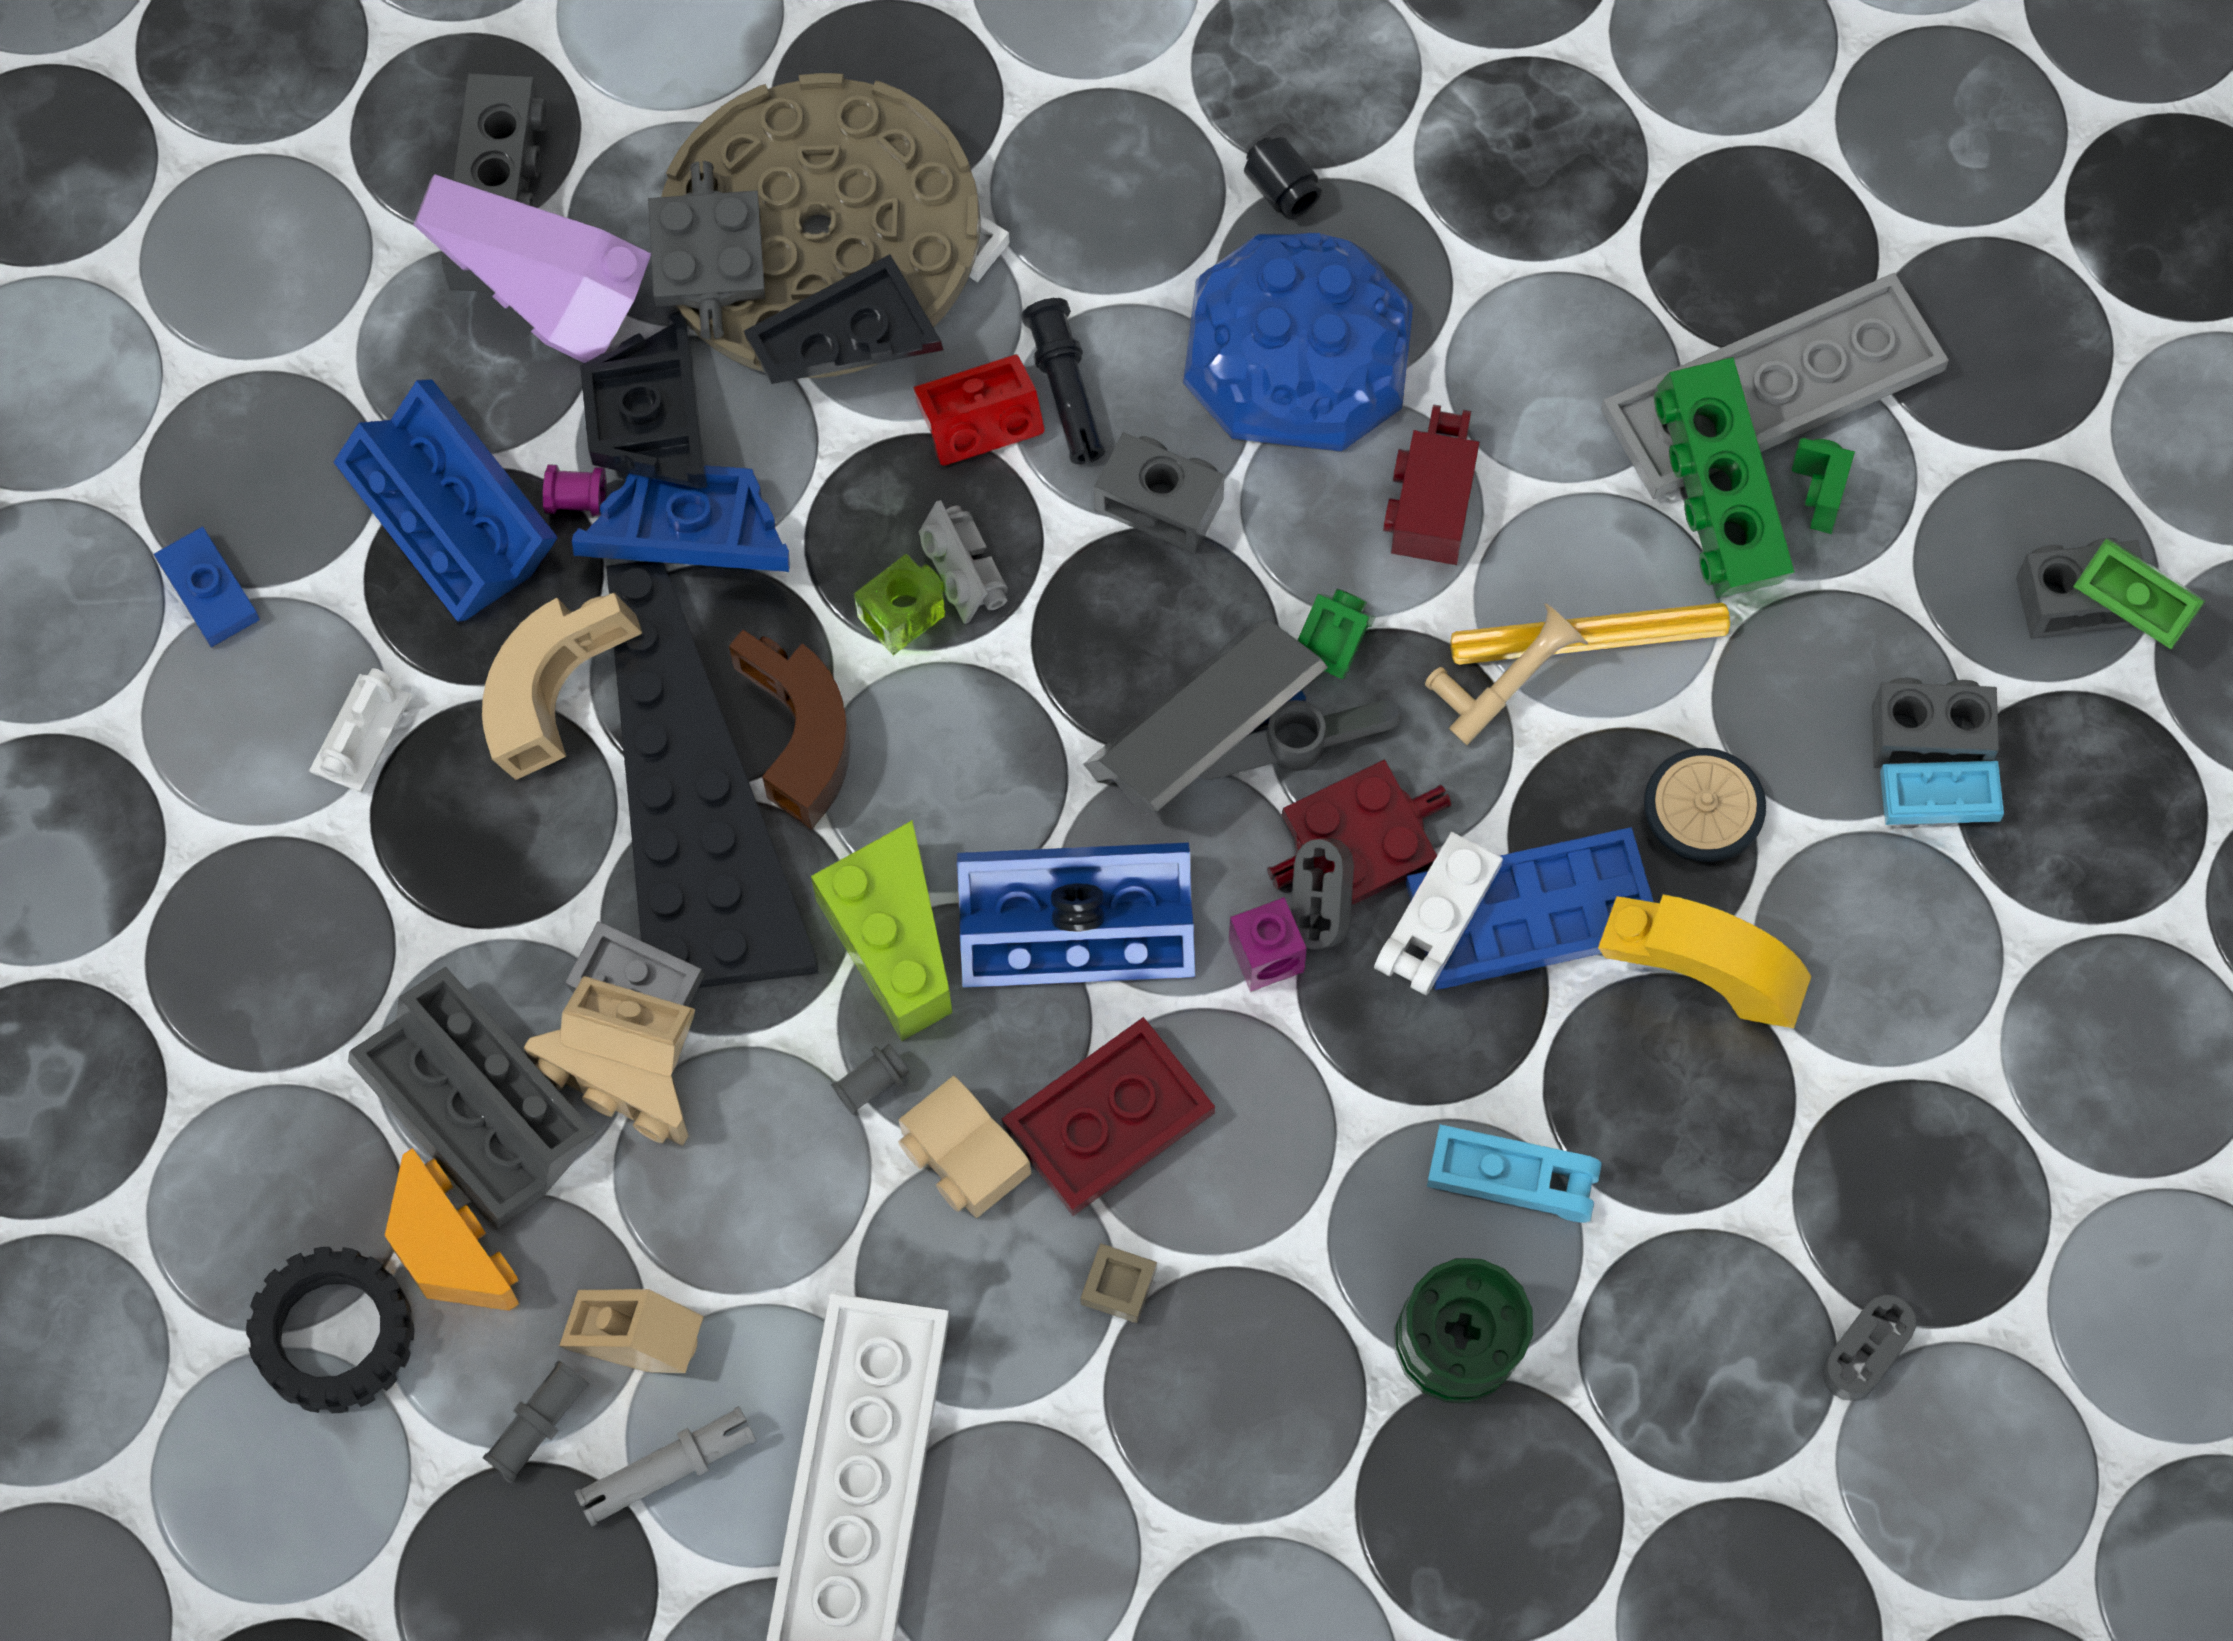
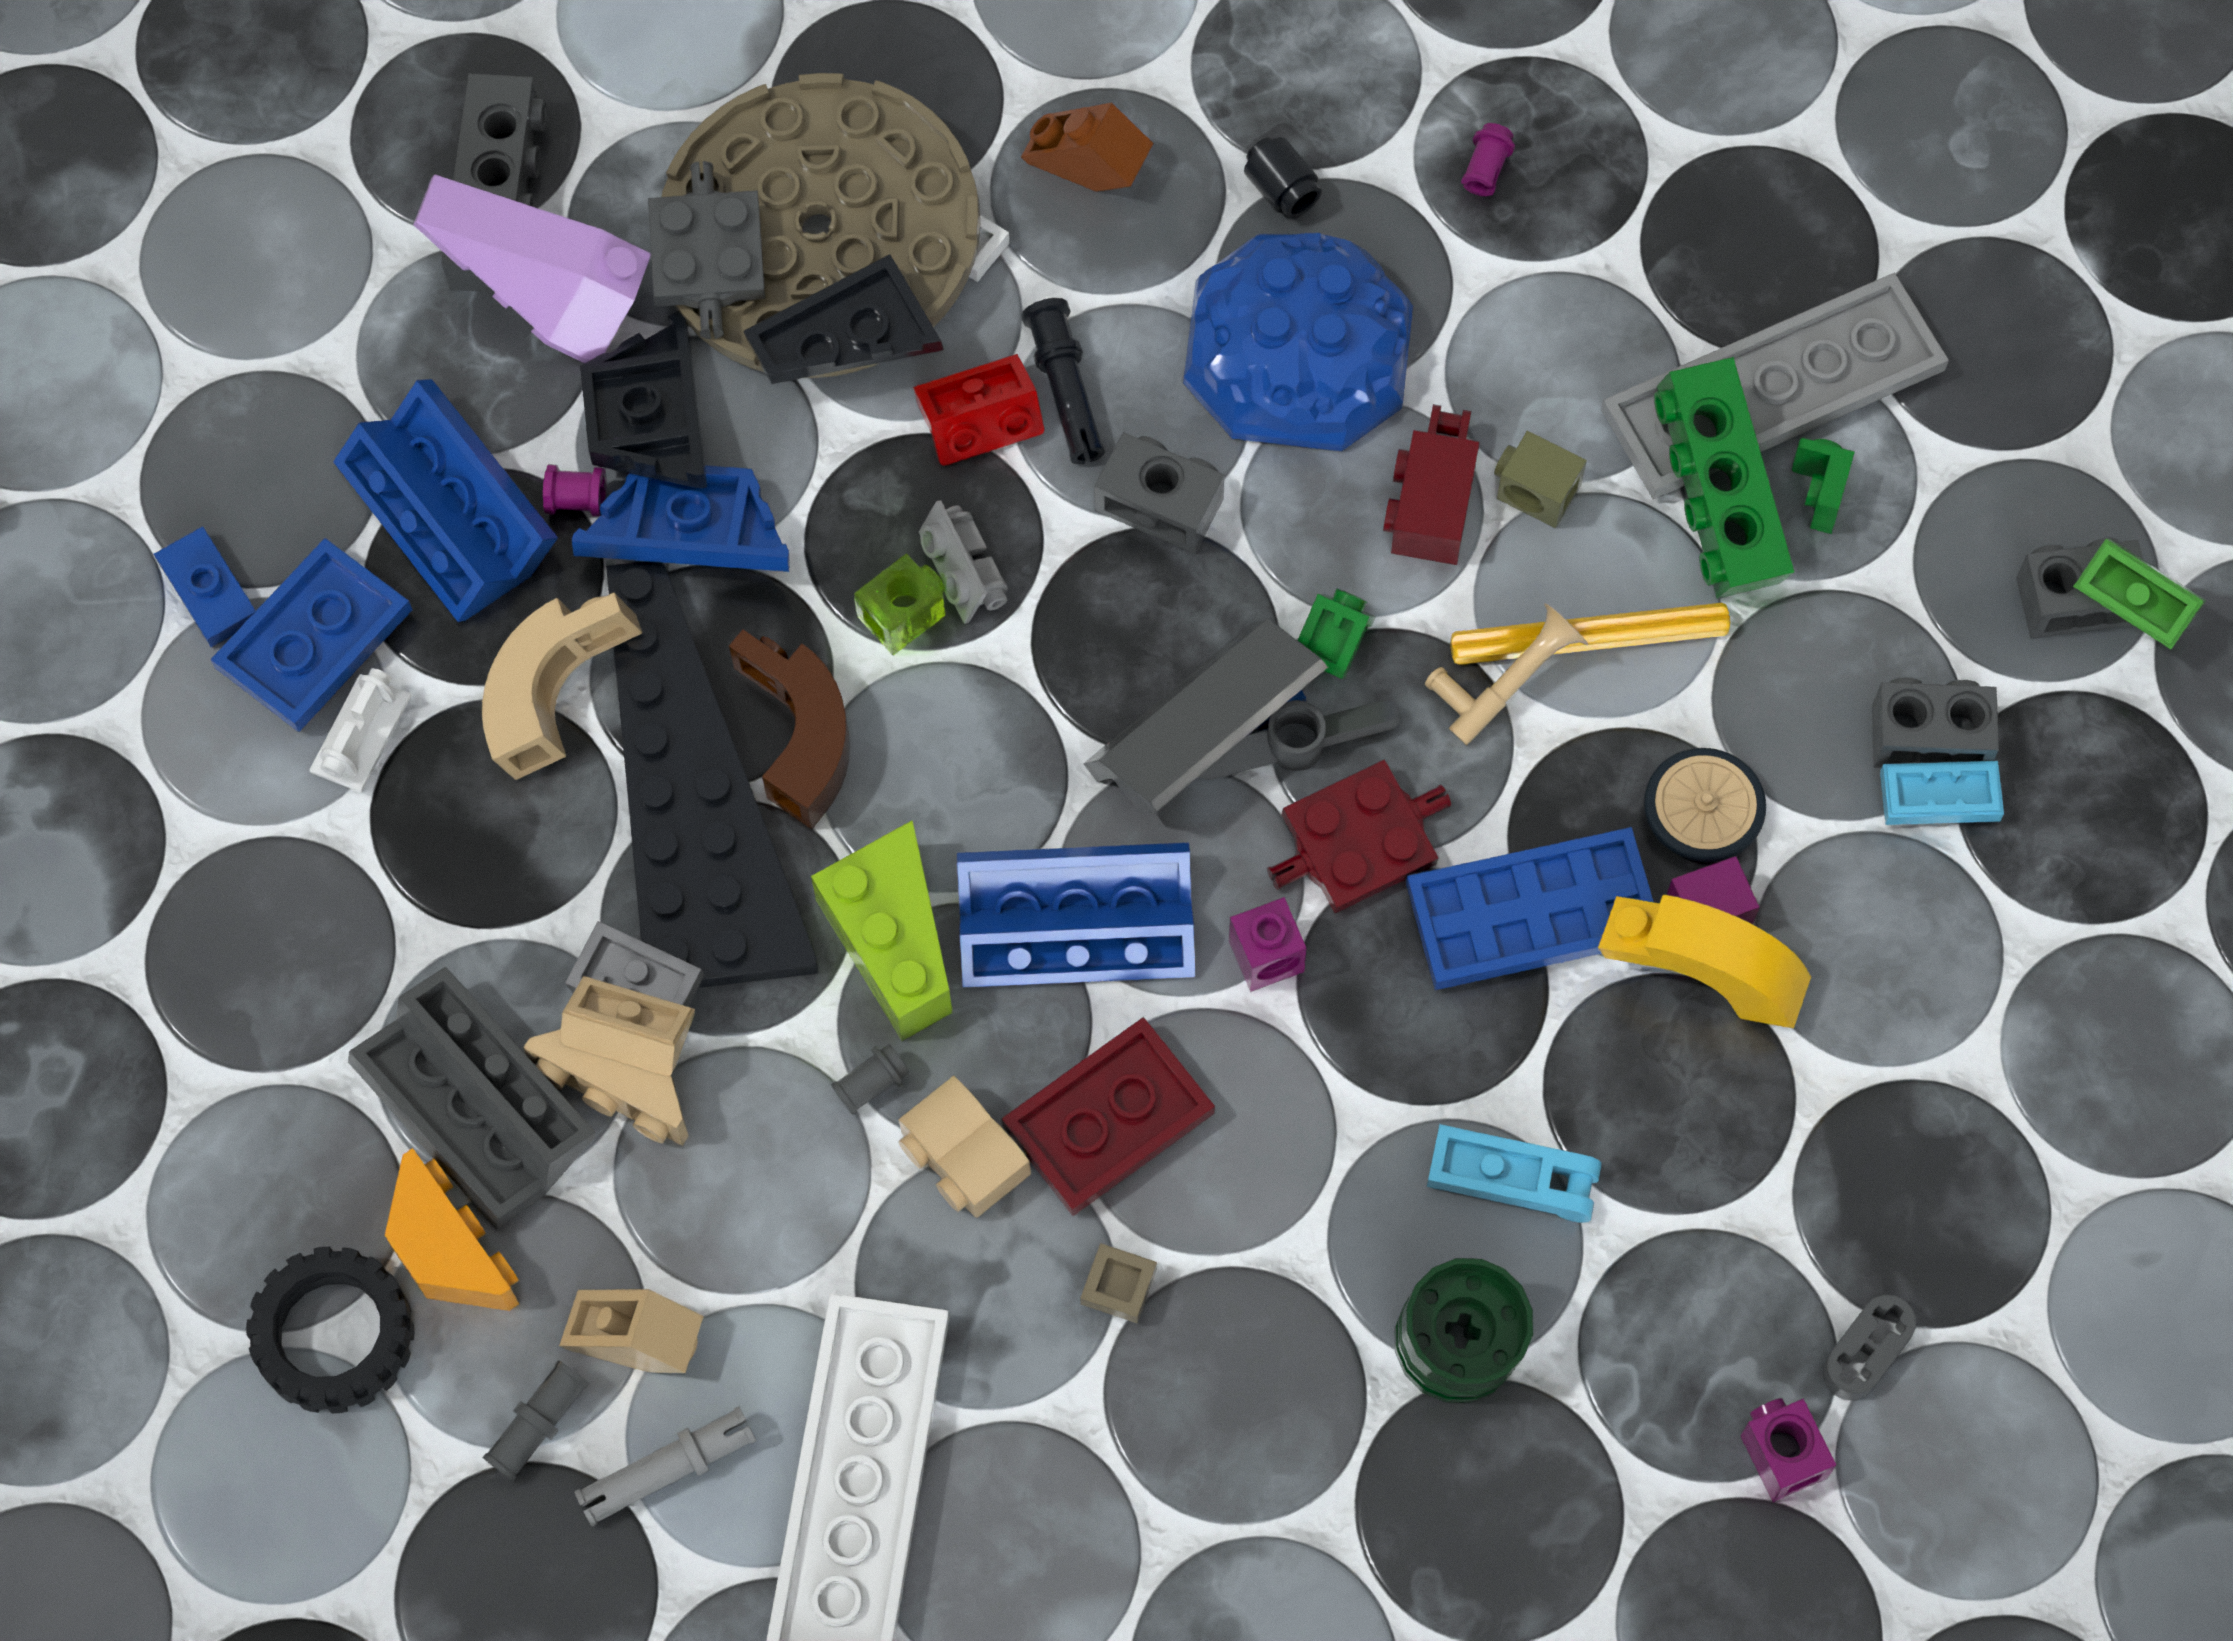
black bush [1051,883,1104,932] -> none
dark grey beam [1291,838,1354,949] -> none
white plate [1374,832,1503,995] -> none
none -> blue plate [210,538,412,732]
none -> dark orange slope [1021,103,1154,192]
none -> magenta pin [1461,123,1515,196]
none -> olive brick [1494,430,1587,529]
none -> magenta brick [1667,856,1760,924]
none -> magenta brick [1740,1398,1836,1502]

